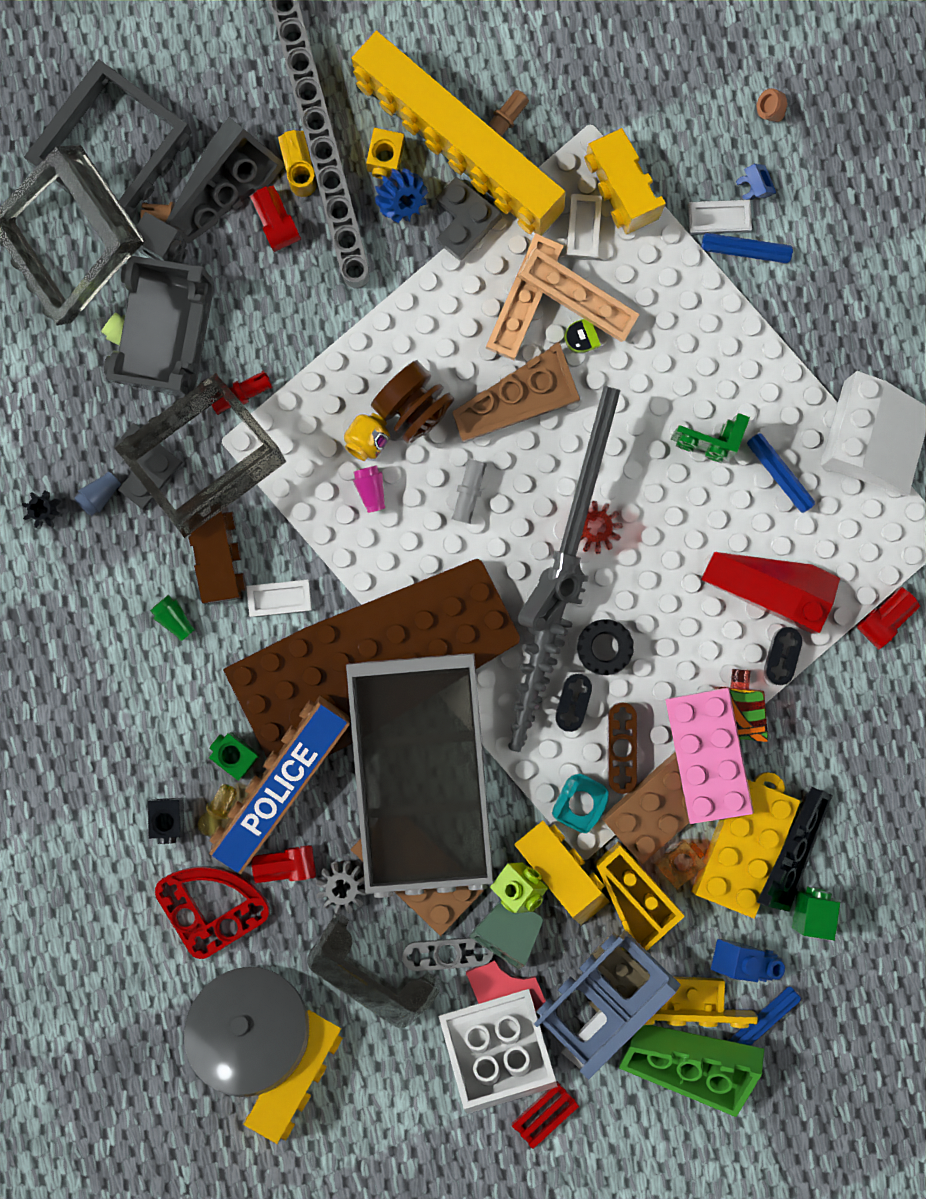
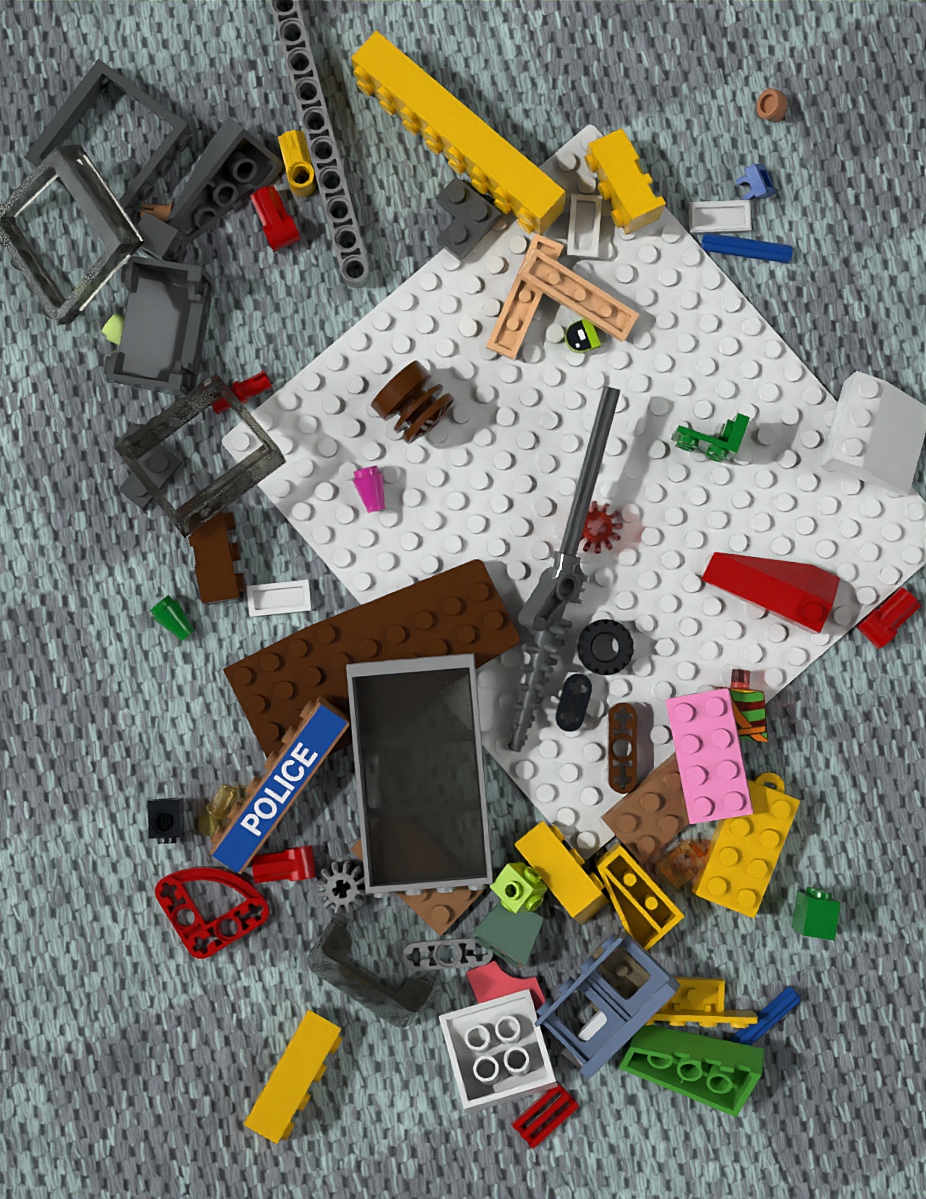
black gear [22,490,63,529] -> none
sand blue cone [74,471,121,516] -> none
dark grey dish [184,967,309,1097] -> none
green brick [209,732,260,781] -> none
yellow head [344,413,390,461] -> none
yellow brick [366,128,405,179] -> none
blue gear [374,167,429,223] -> none
light grey pin [451,459,487,524] -> none
medium nougat wing [452,342,580,443] -> none
medium nougat axle [488,90,529,137] -> none
teal piece [552,774,609,834] -> none
blue brick [711,939,785,982] -> none
blue axle [747,433,815,513] -> none
black wing [757,787,833,912] -> none
black beam [764,627,802,685] -> none

